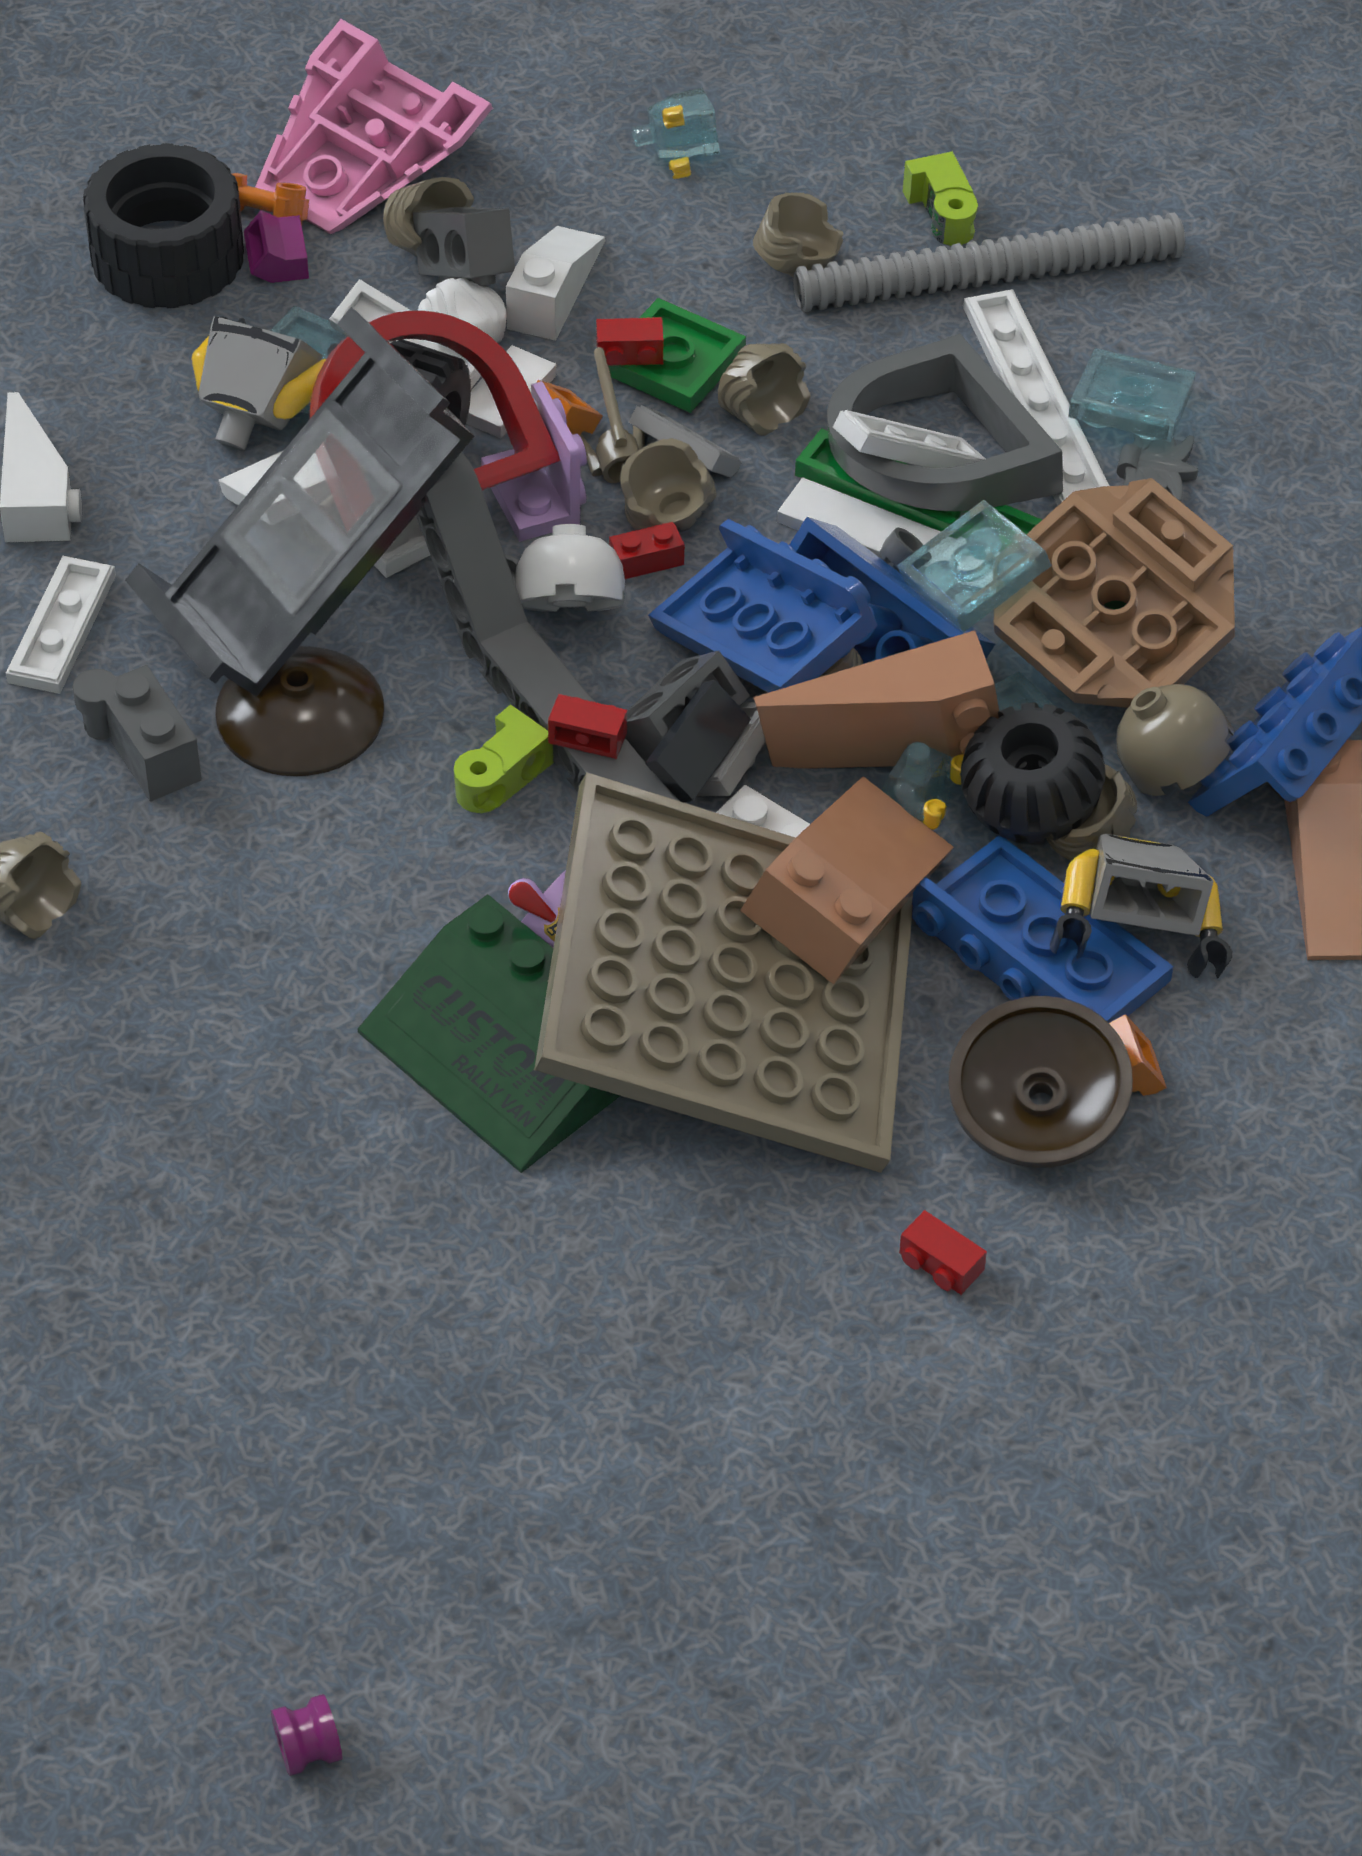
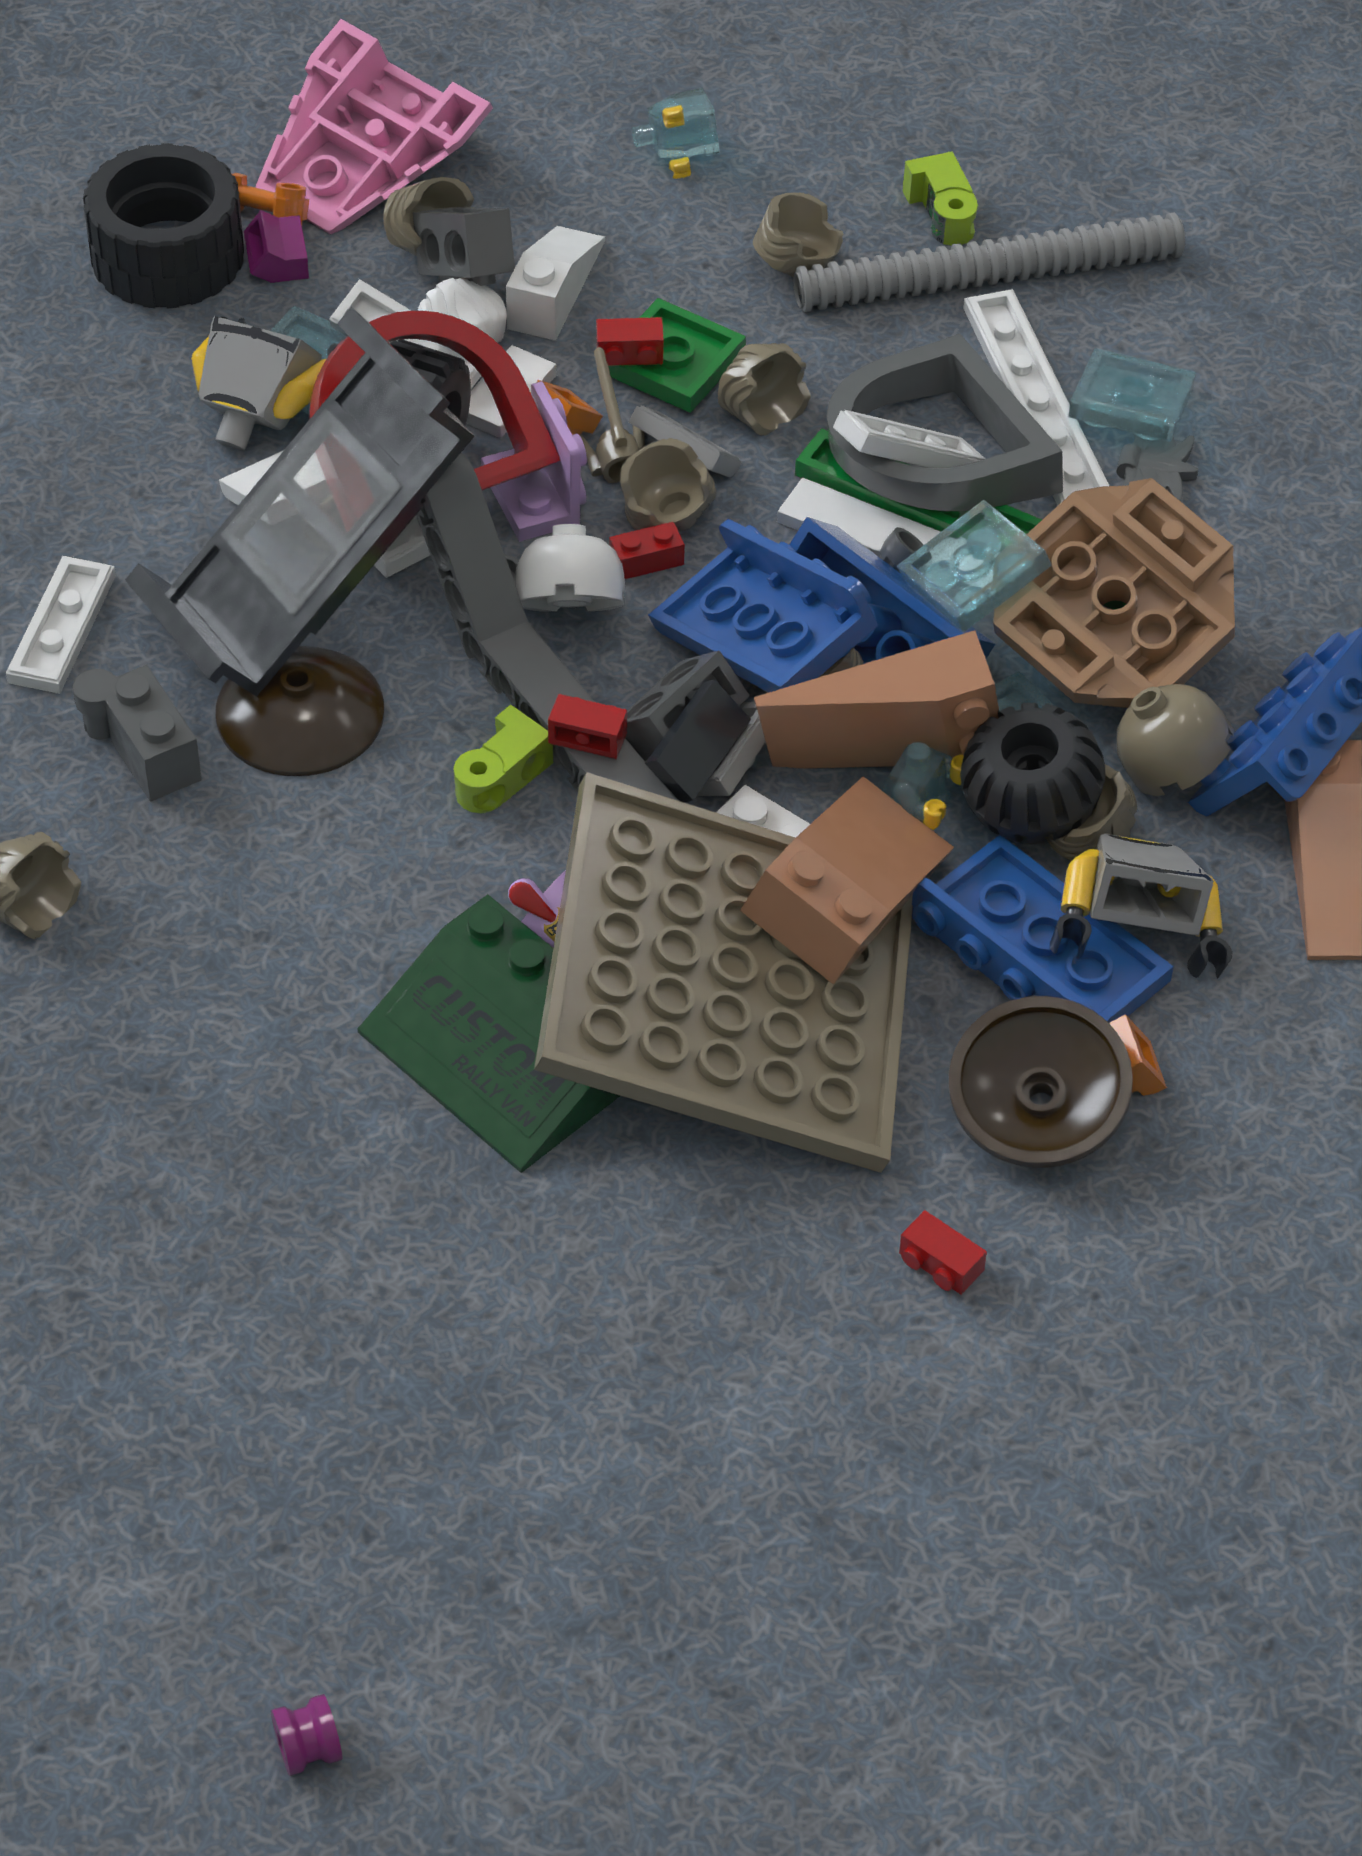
white slope [0,392,82,542] -> none

